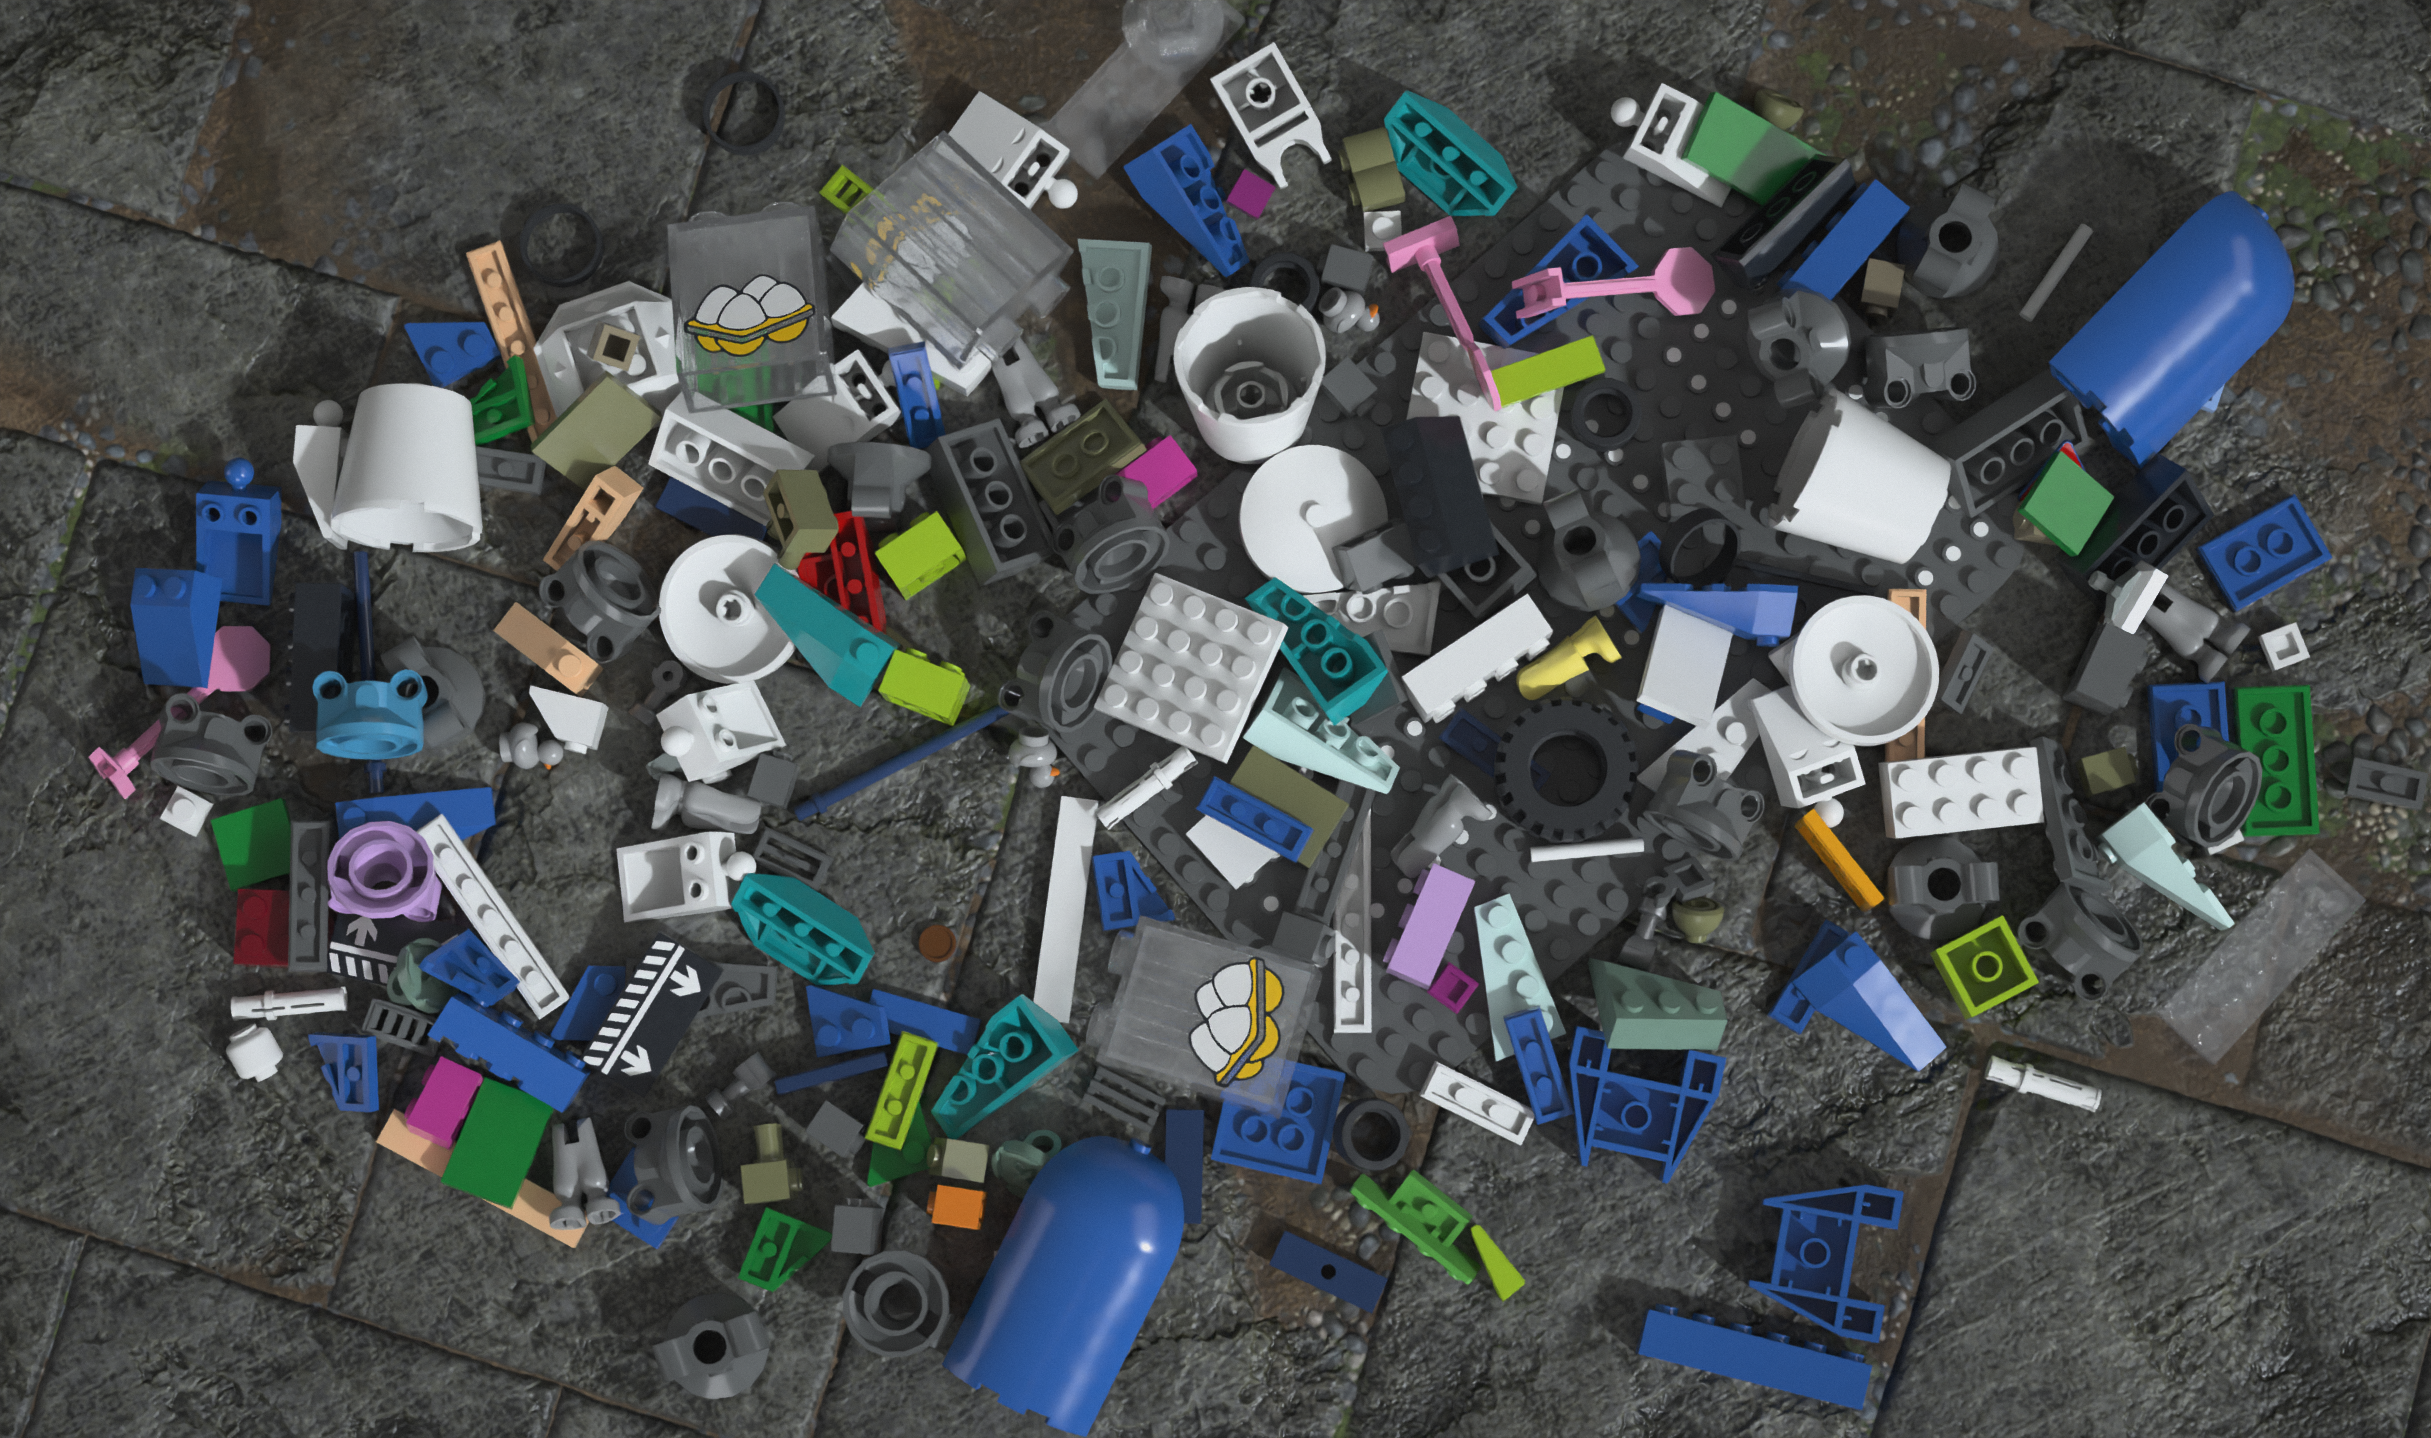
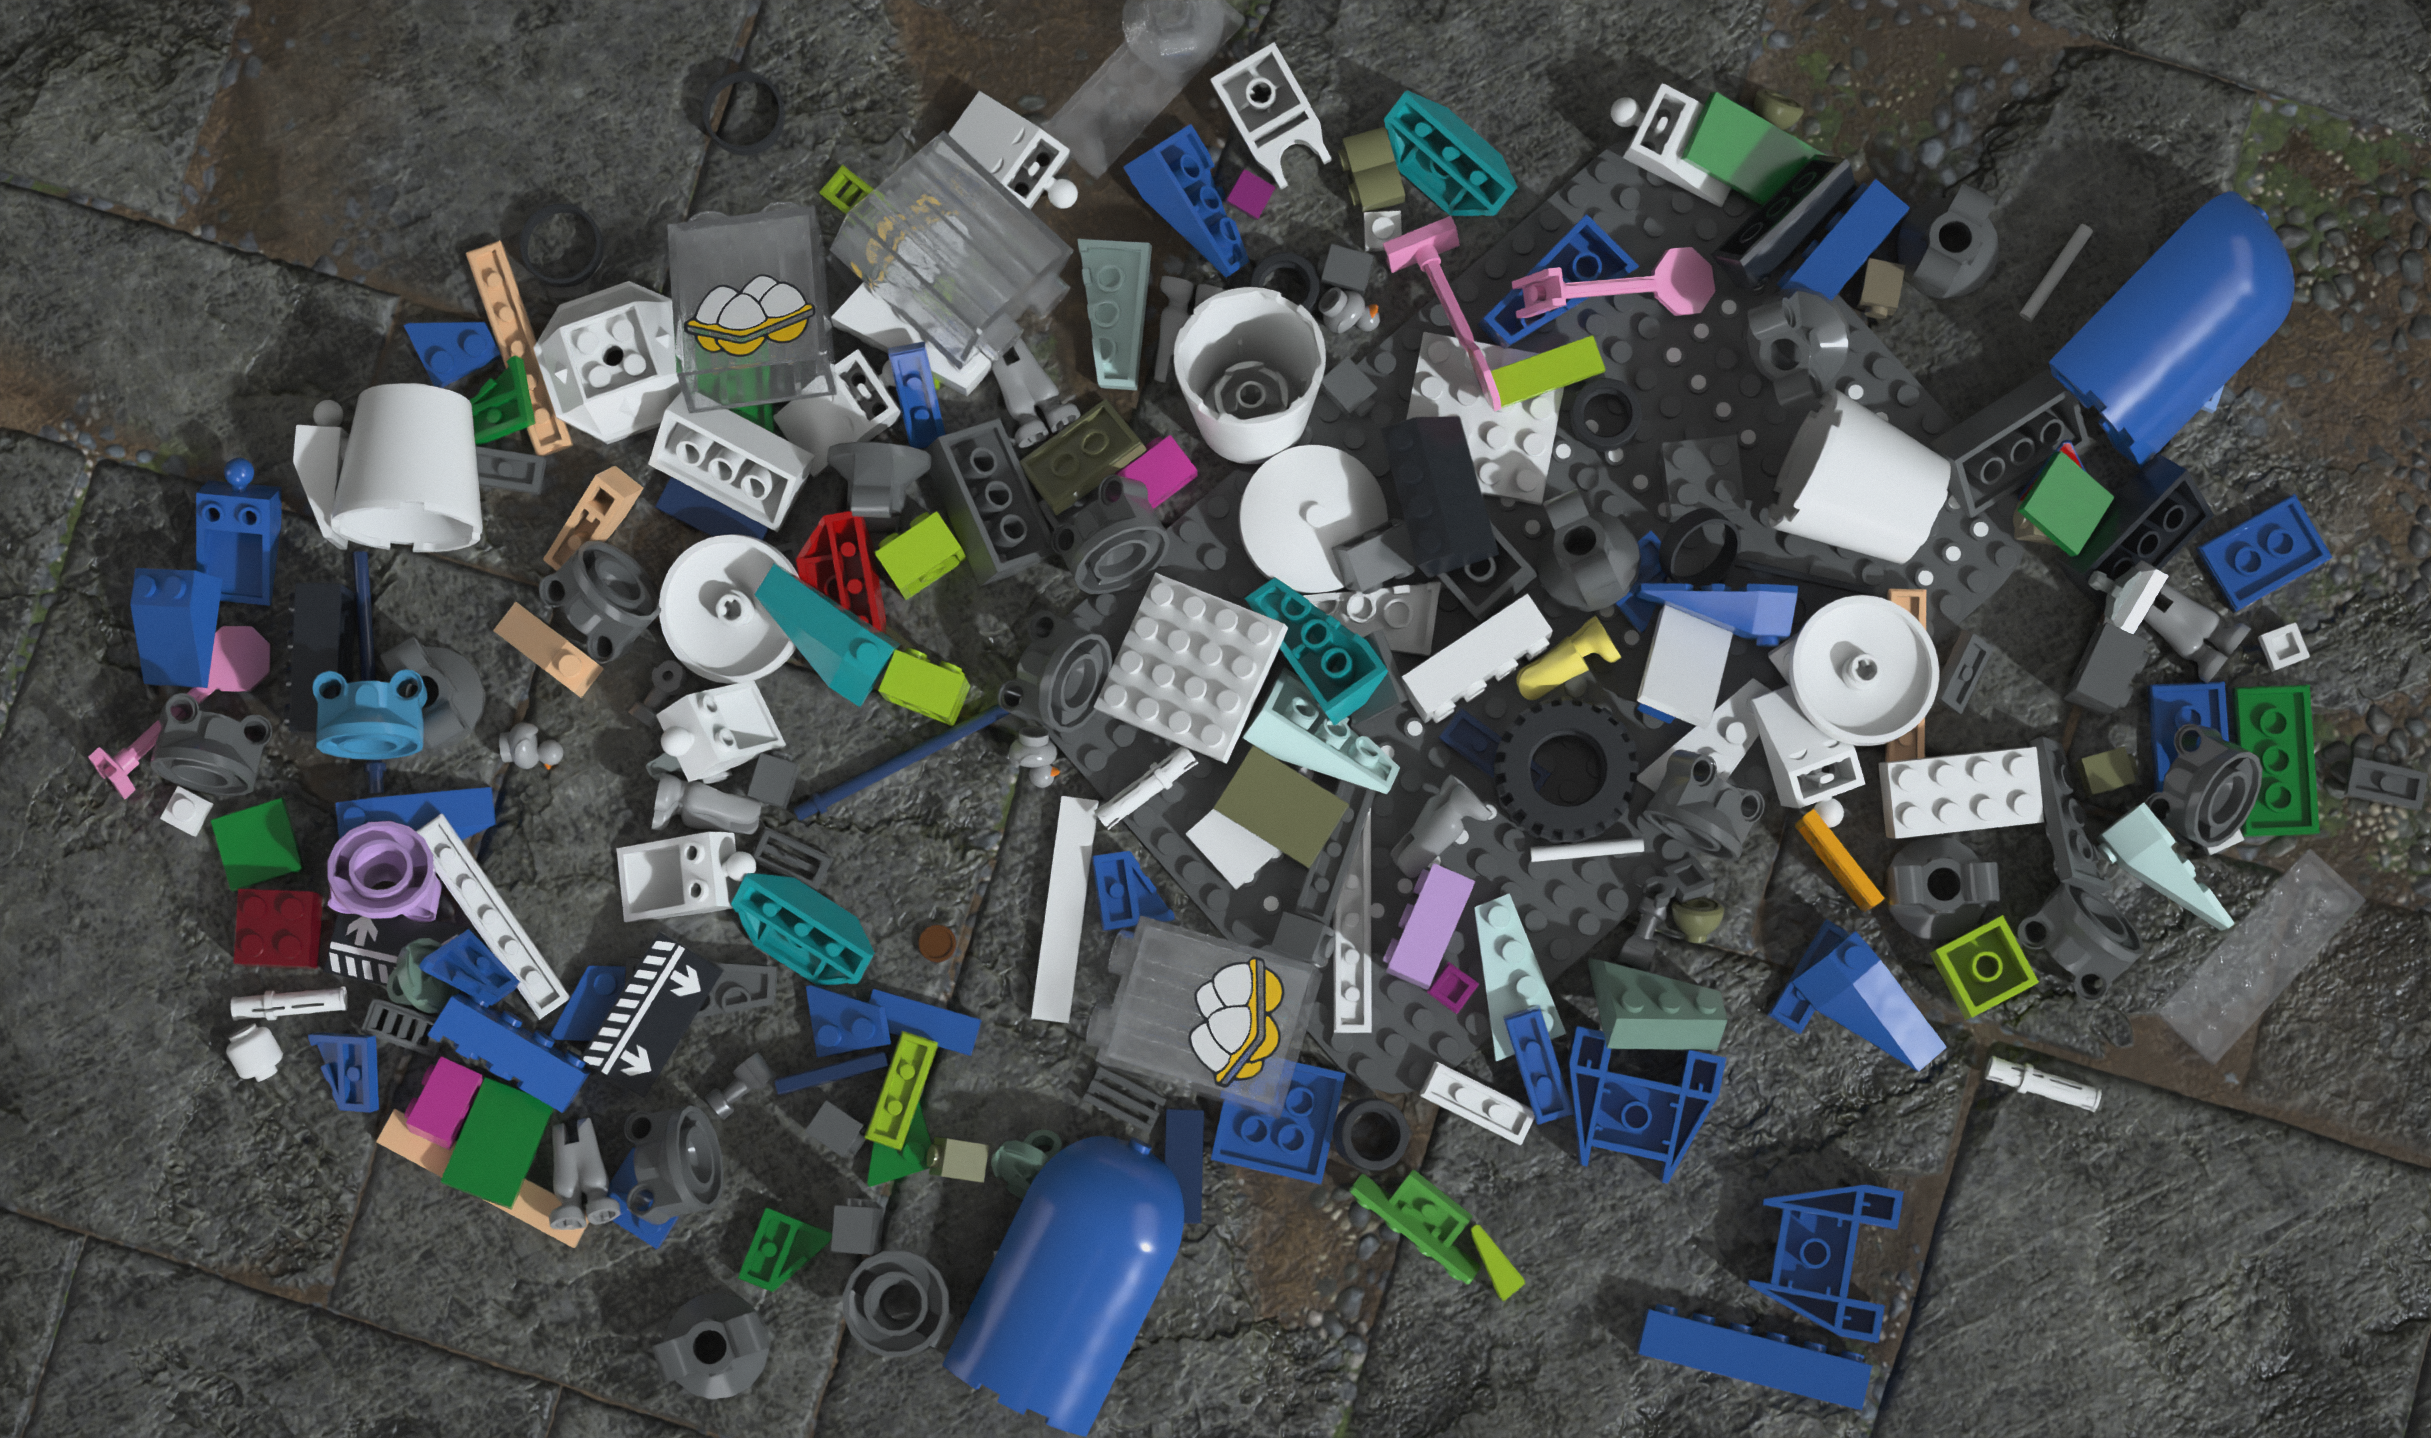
dark grey tile [288,821,329,972] -> none
white slope [529,686,609,754] -> none
olive tile [531,370,662,491] -> none
dark tan brick [586,320,640,371] -> none
olive brick [740,1123,804,1204] -> none
olive brick [763,469,839,570] -> none
orange brick [927,1185,988,1230] -> none
teal wedge [931,994,1079,1140] -> none
blue tile [1196,776,1314,863] -> none
dark blue tile [1269,1230,1388,1313] -> none
dark grey piece [1864,327,1976,409] -> none

